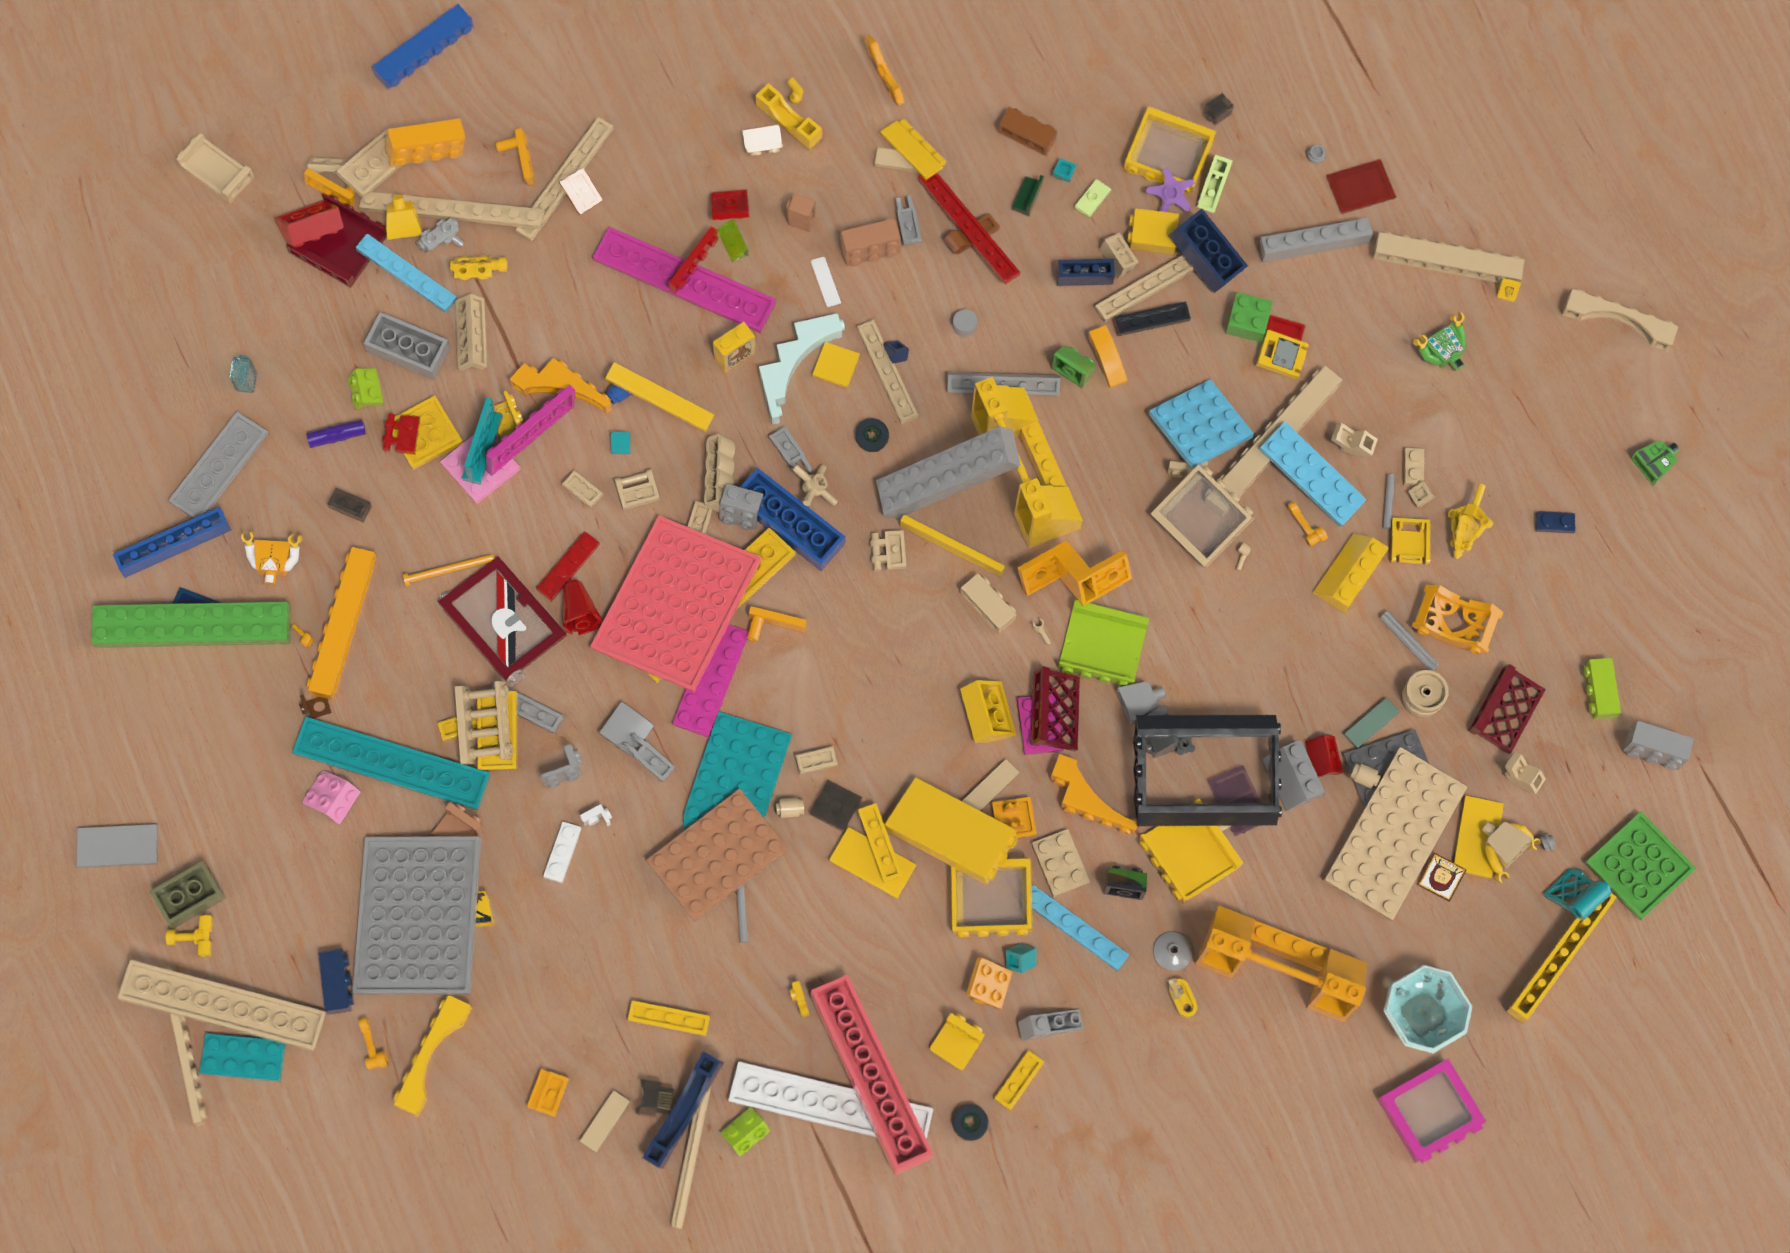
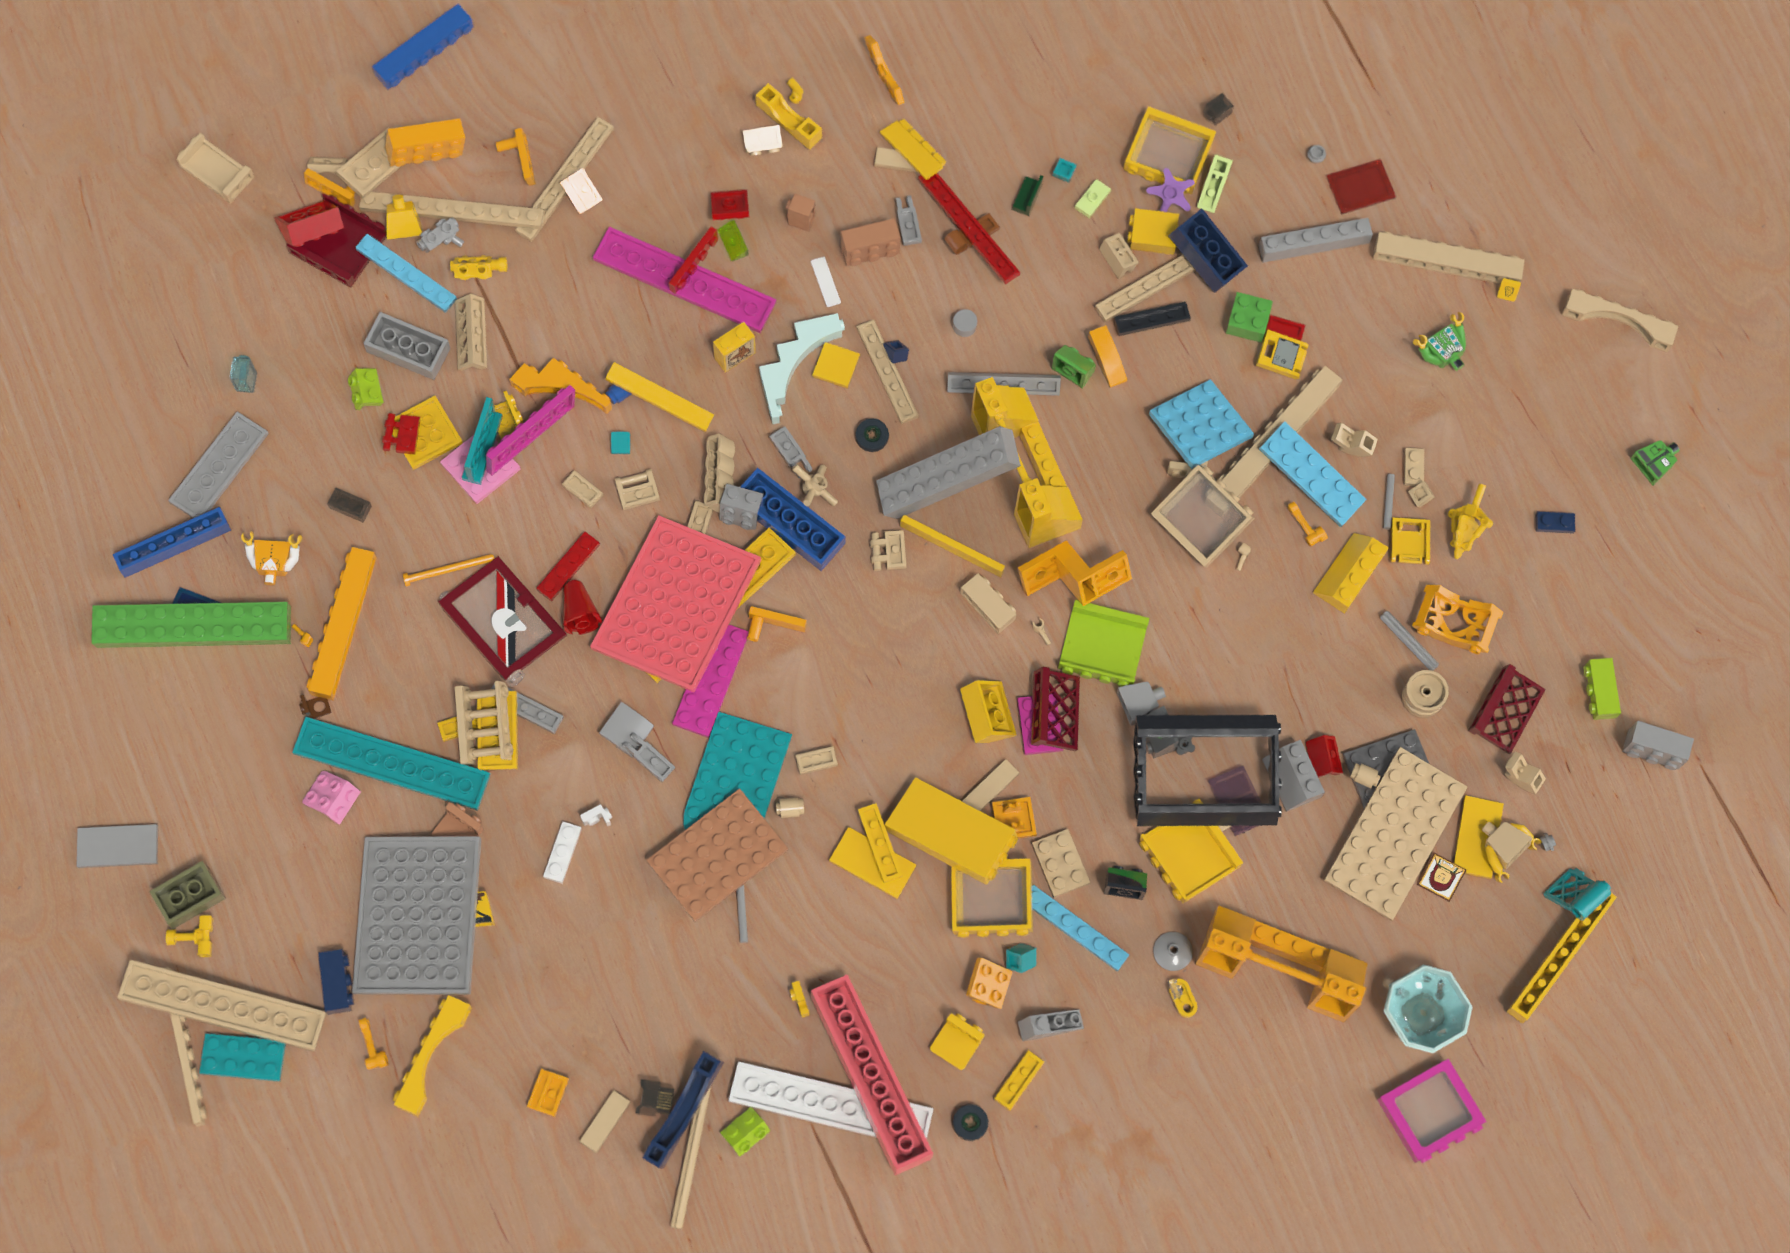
dark purple axle [306,419,366,448] -> none
light grey bracket [540,744,582,788] -> none
yellow plate [628,1001,710,1037] -> none
clear smoke plate [809,780,862,832] -> none
dark orange brick [998,107,1057,156] -> none
light orange arch [1050,754,1137,835] -> none
dark blue brick [1057,259,1115,286] -> none
sand green tile [1344,698,1400,749] -> none
bright green plate [1585,812,1696,920] -> none

